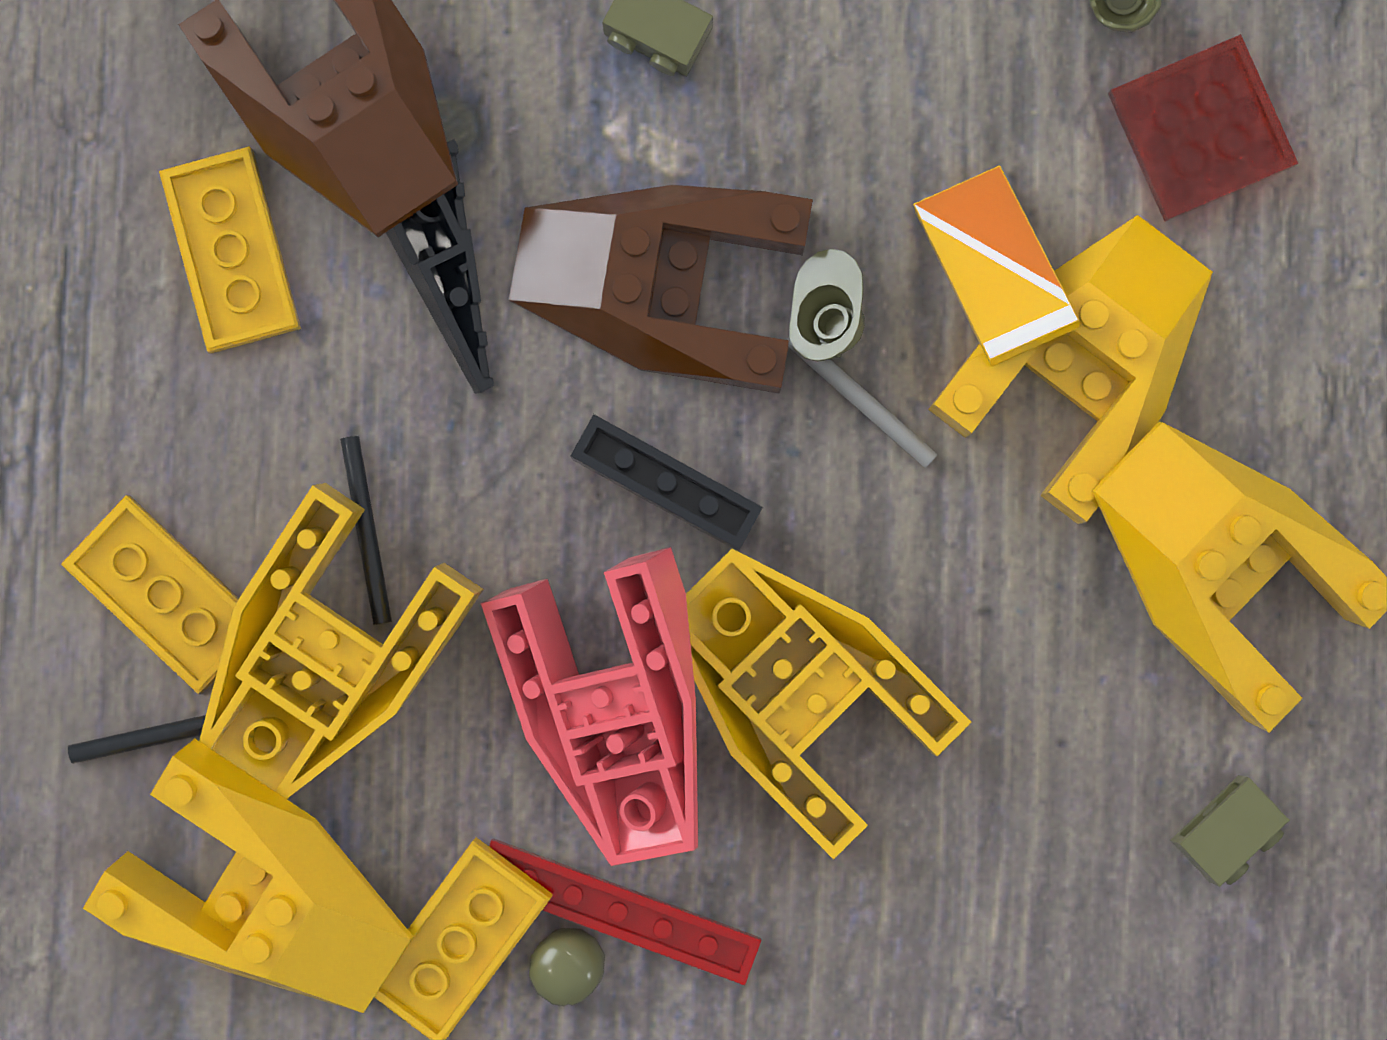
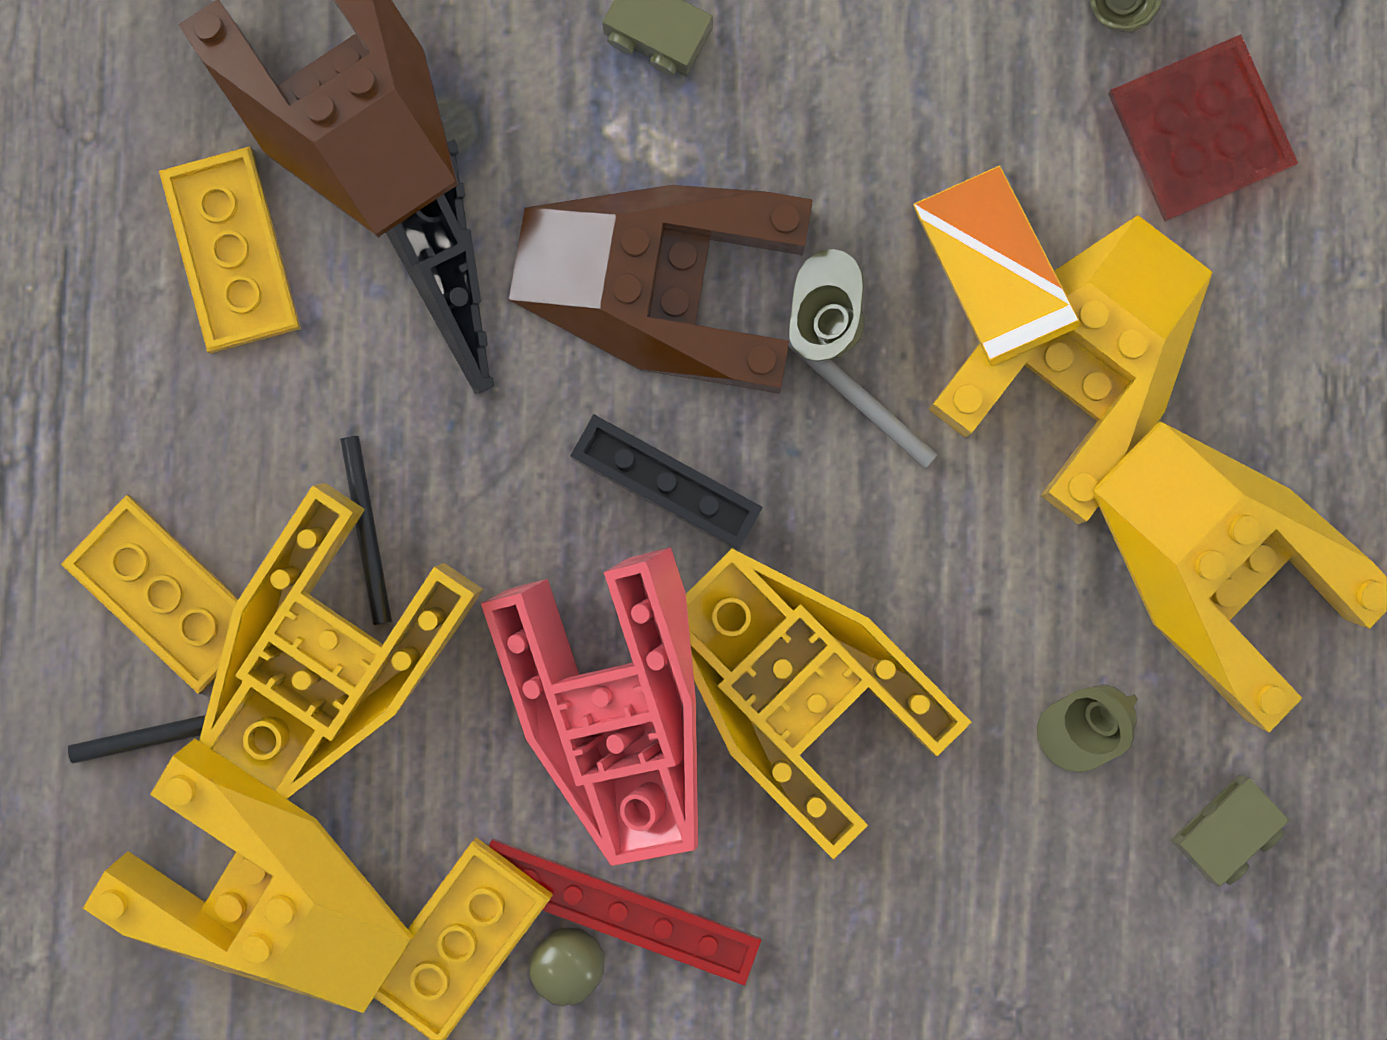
none -> olive piece [1037,684,1138,773]

